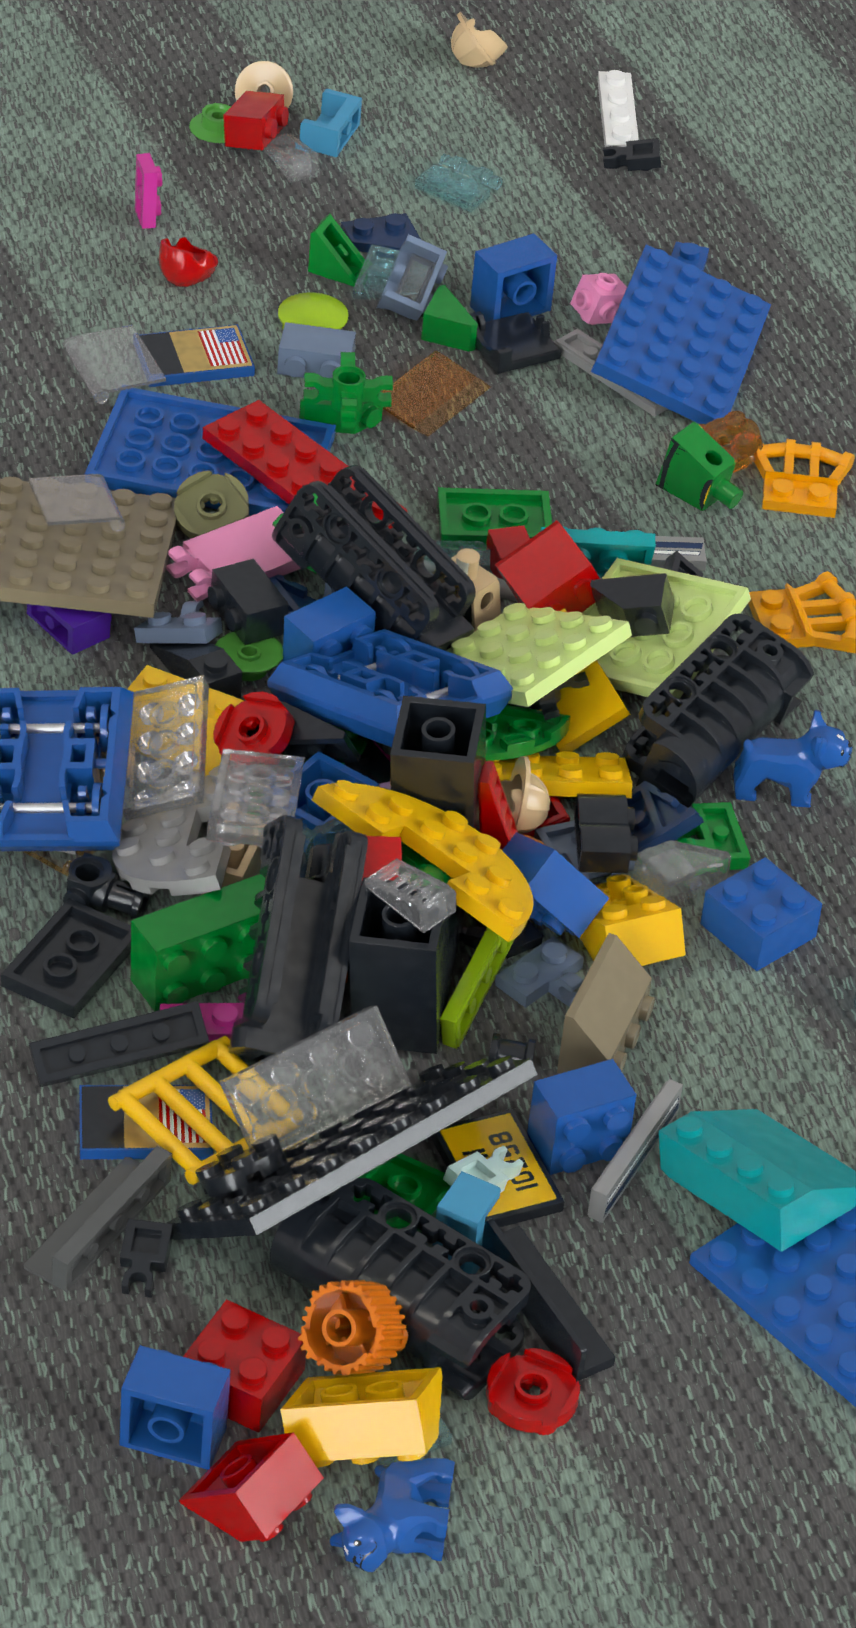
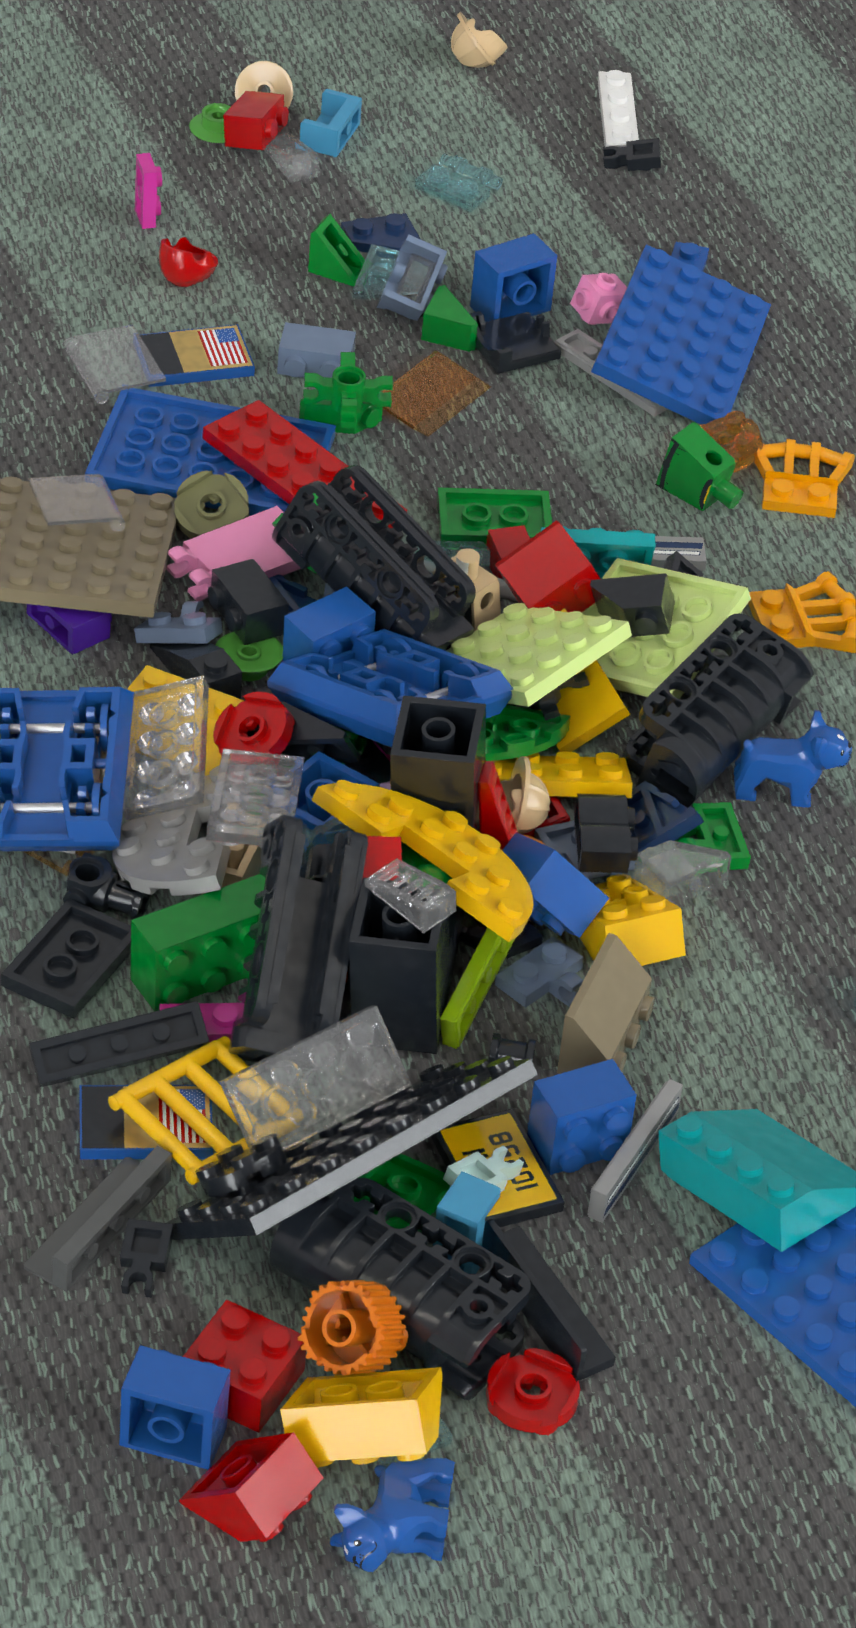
lime dish [278,292,348,330] -> none
blue brick [700,857,822,971] -> none

